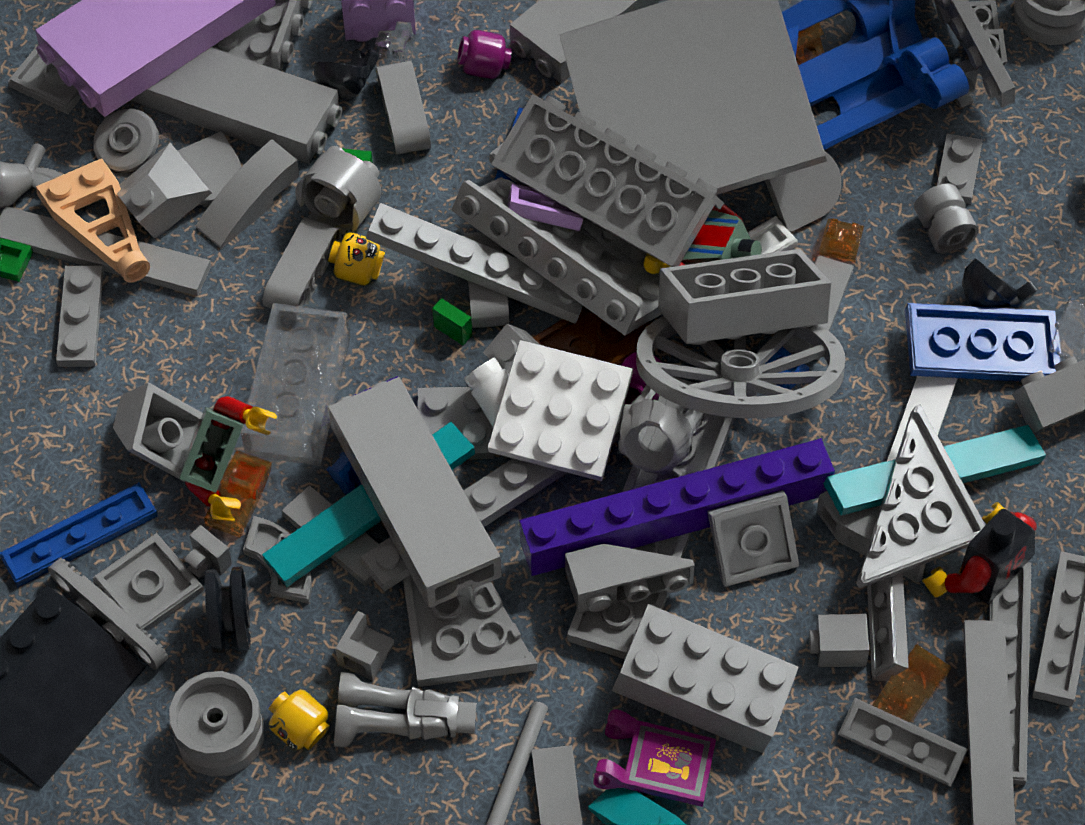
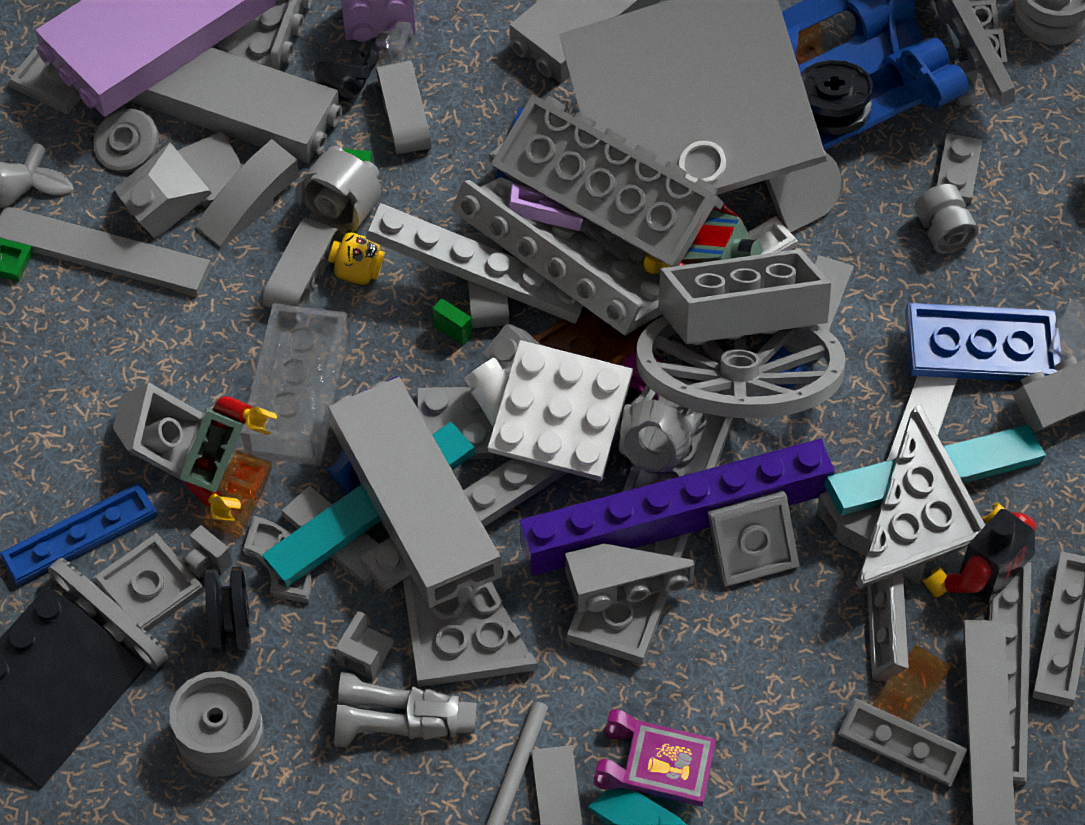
light nougat plate [36,158,150,283] -> none
light grey plate [56,266,104,367] -> none
yellow head [268,690,330,750] -> none
magenta head [457,30,511,79] -> none
light grey brick [612,604,799,753] -> none
light grey brick [809,614,869,667] -> none
clear orange tile [819,218,864,262] -> none
black piece [962,258,1038,309] -> none
none -> white piece [679,141,726,184]
none -> black wheel [801,60,873,135]

